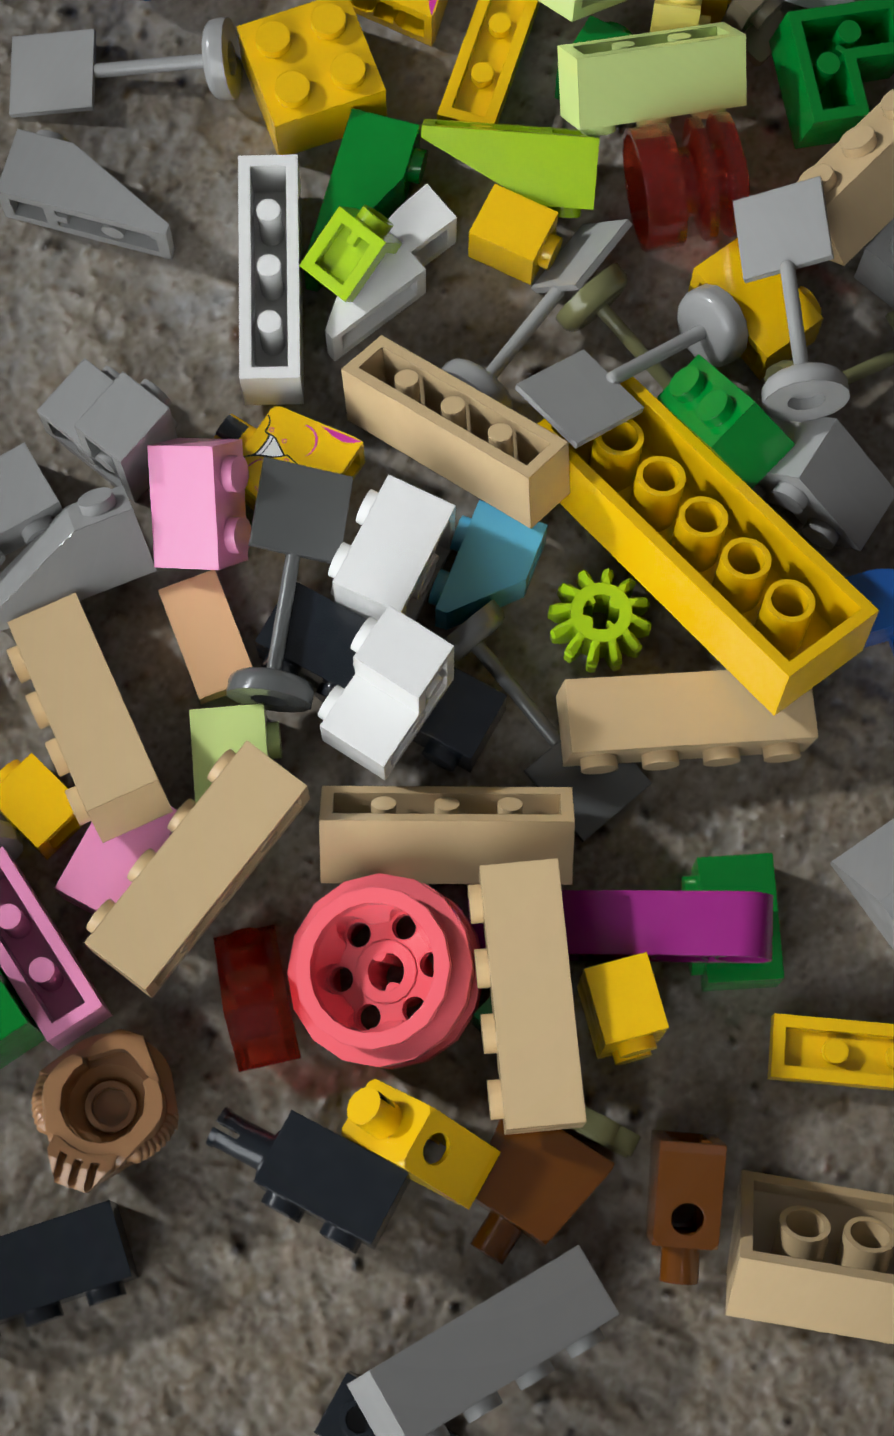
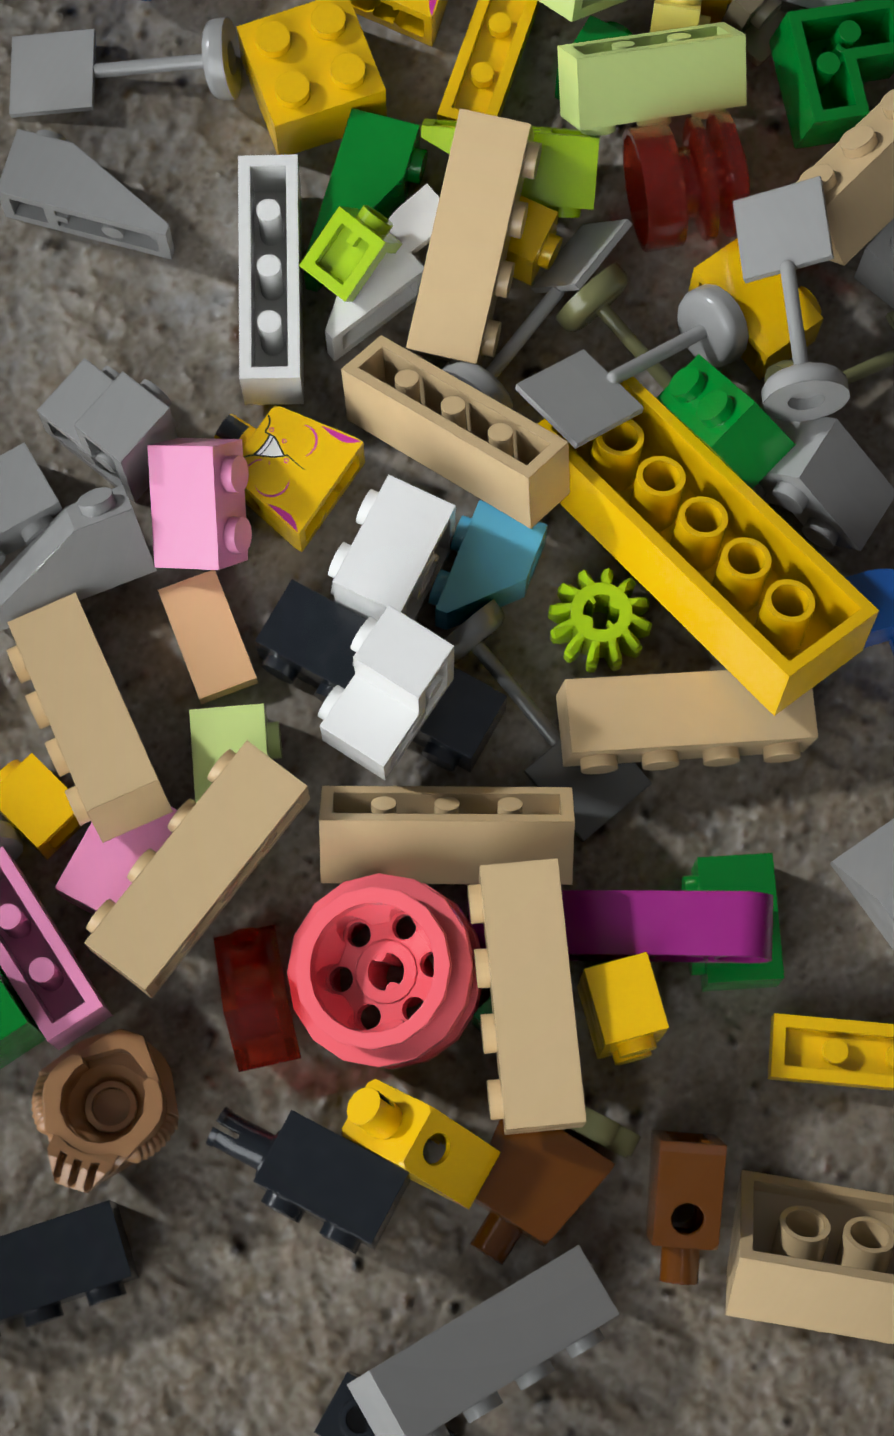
dark grey piece [226,457,353,713] -> none
none -> tan brick [406,108,542,367]

